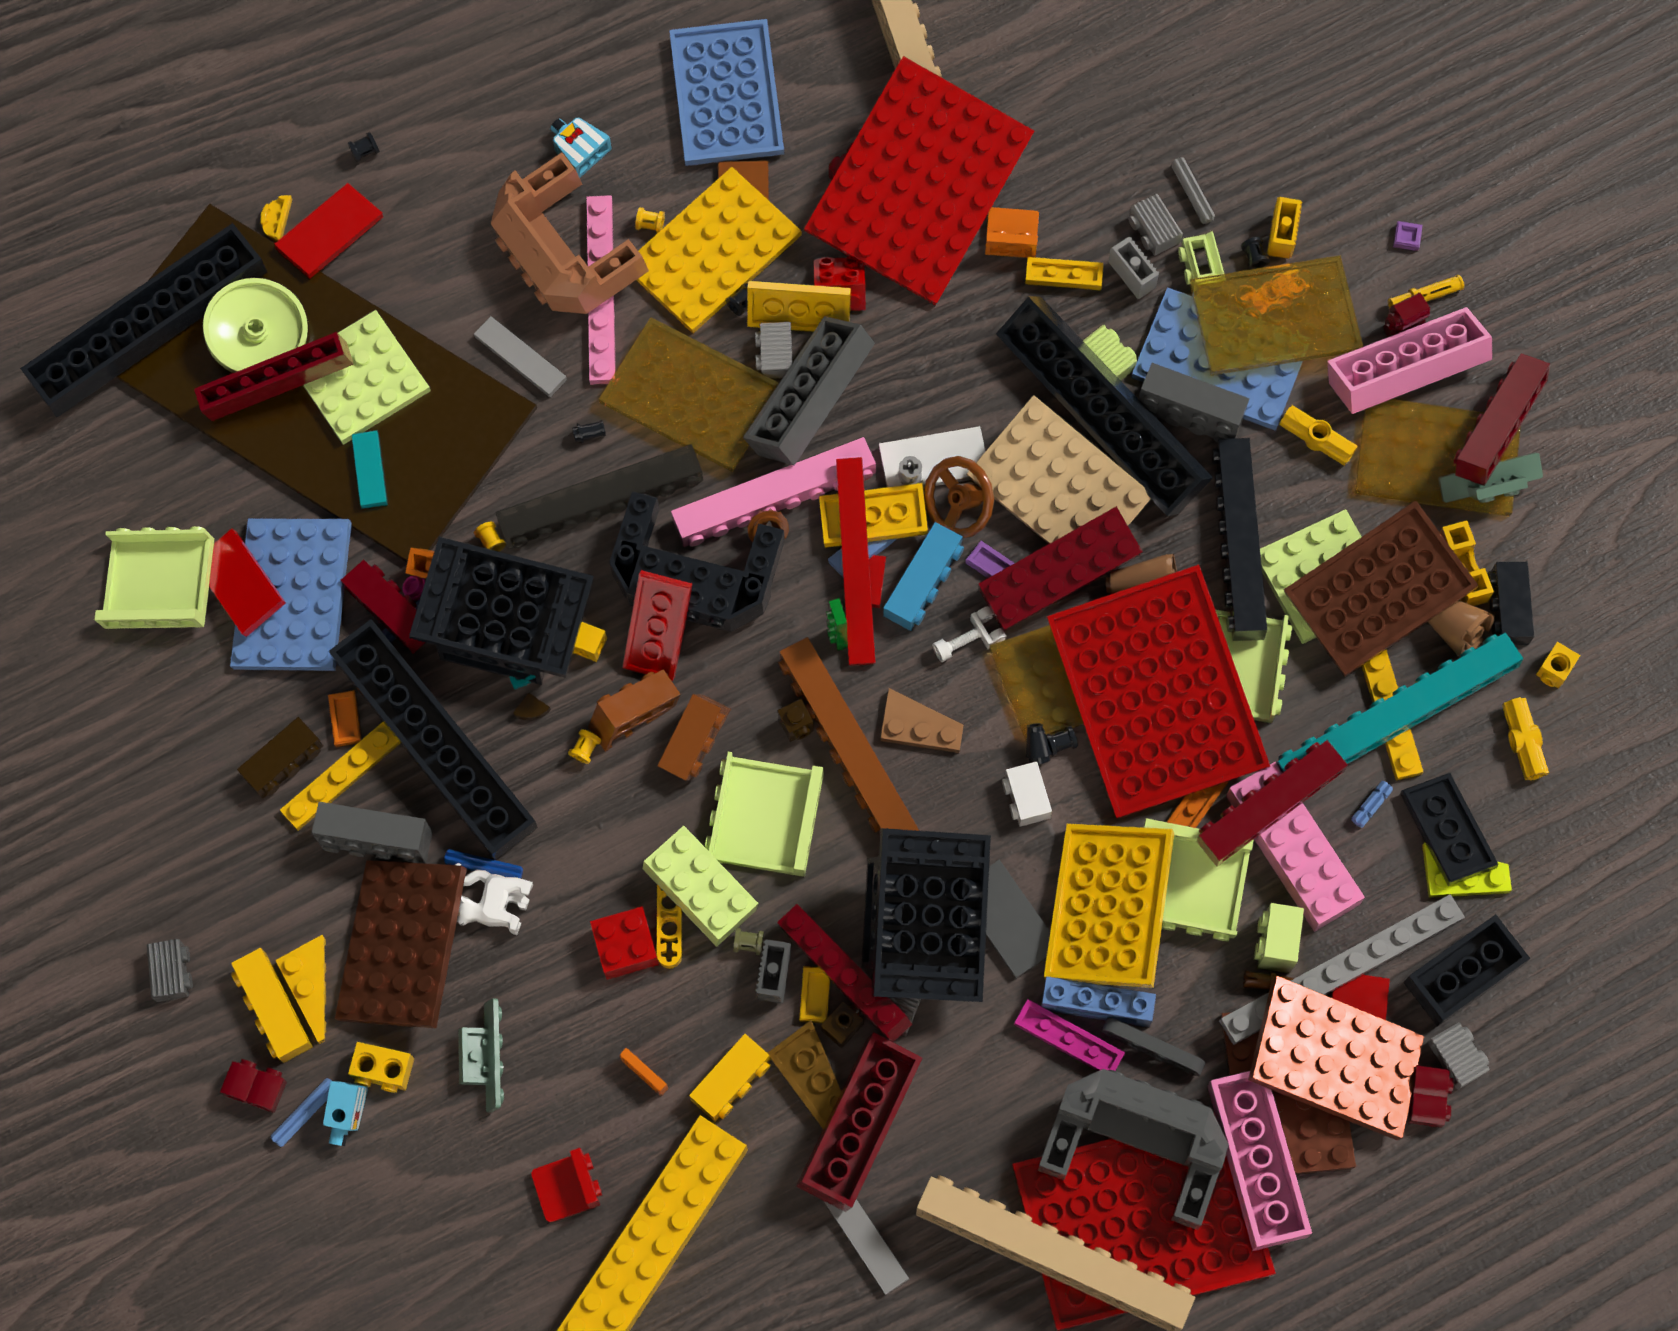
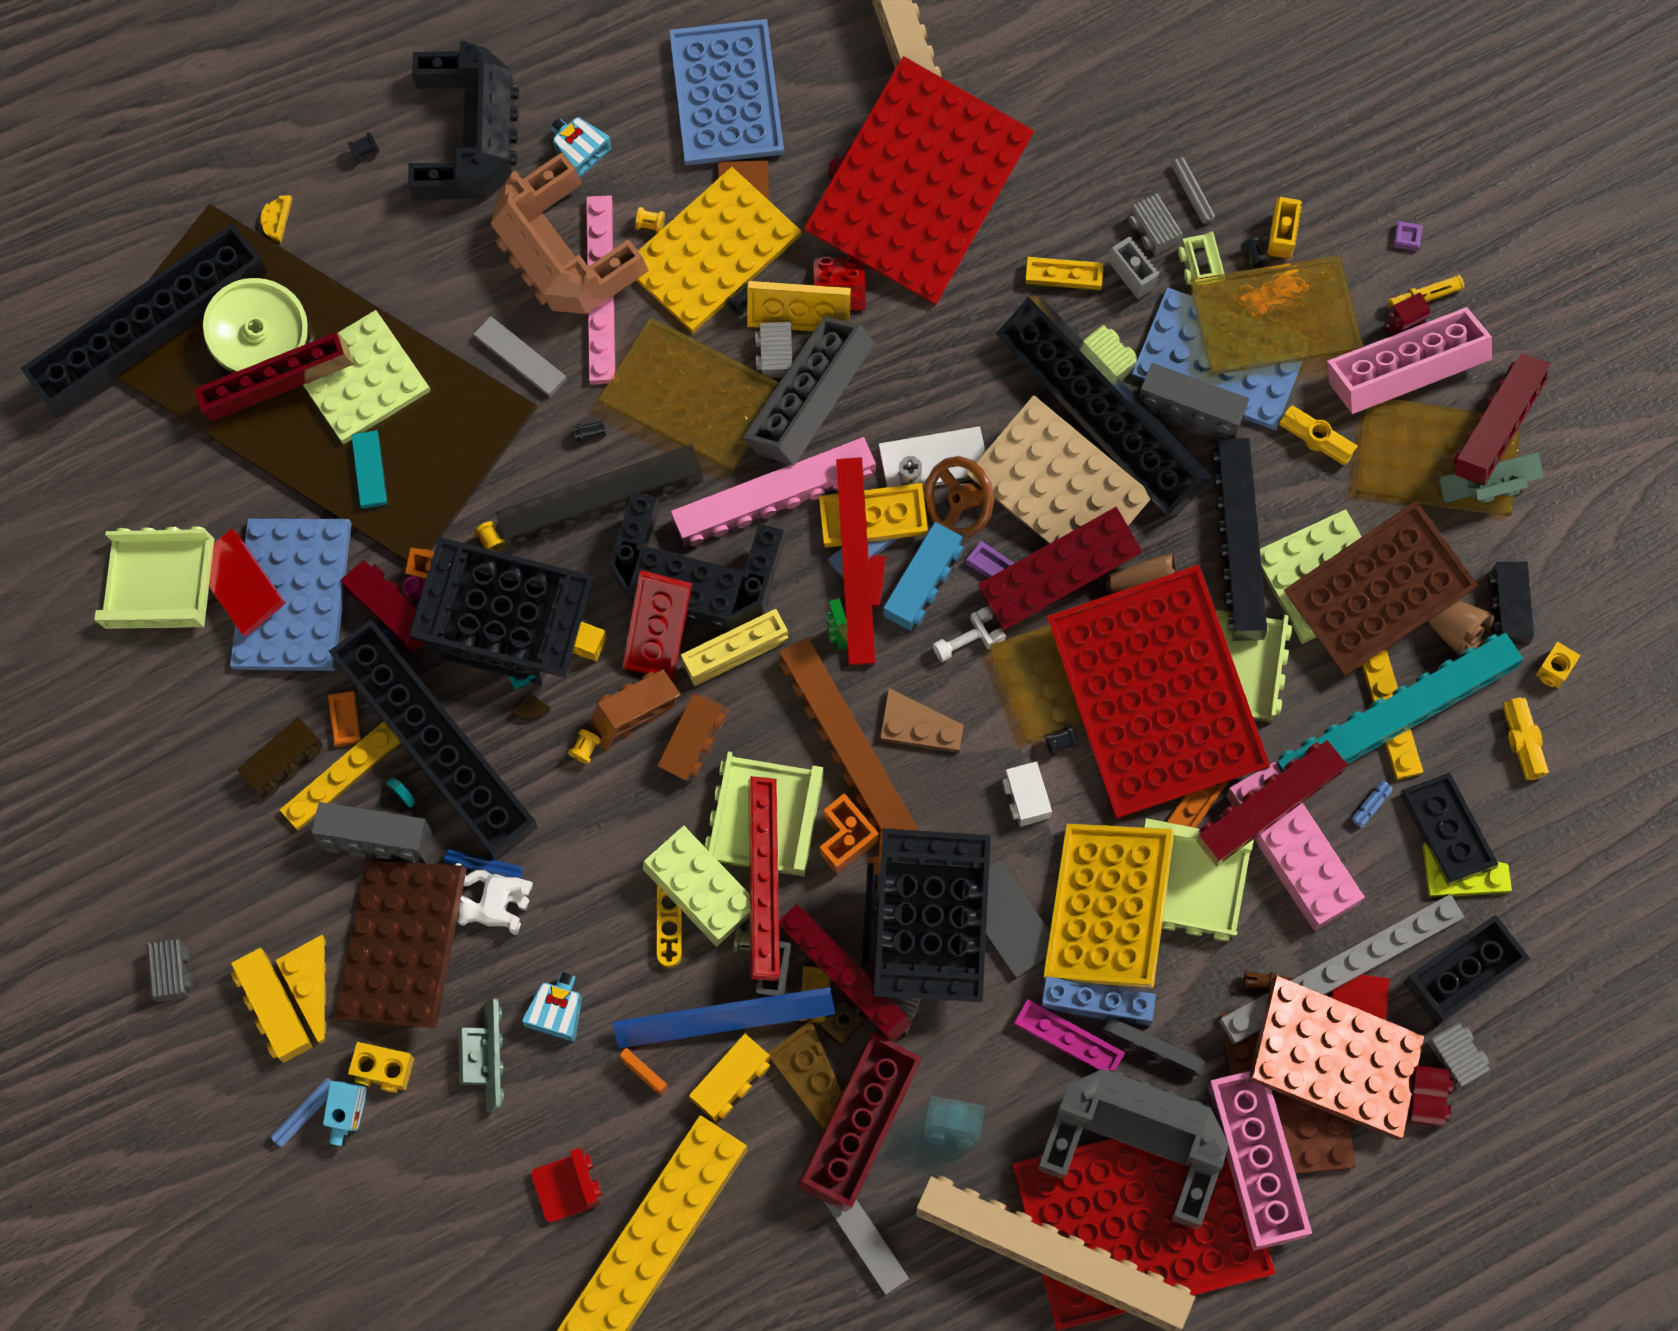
dark red brick [220,1059,287,1113] -> none
red tile [274,183,383,279] -> none
red brick [590,906,659,980] -> none
dark orange gear [747,508,789,542] -> none
dark brown brick [777,699,814,742] -> none
orange bracket [985,207,1039,258] -> none
black cone [1026,723,1052,764] -> none
yellowish green brick [1254,903,1304,973] -> none
yellow arch [1440,520,1494,606] -> none
none -> teal tile [386,776,417,808]
none -> black wedge [408,41,519,200]
none -> torso [522,972,582,1042]
none -> blue tile [613,987,835,1048]
none -> light yellow brick [681,609,789,687]
none -> red tile [748,776,780,981]
none -> orange brick [820,793,879,875]
none -> clear light blue brick [923,1096,986,1151]

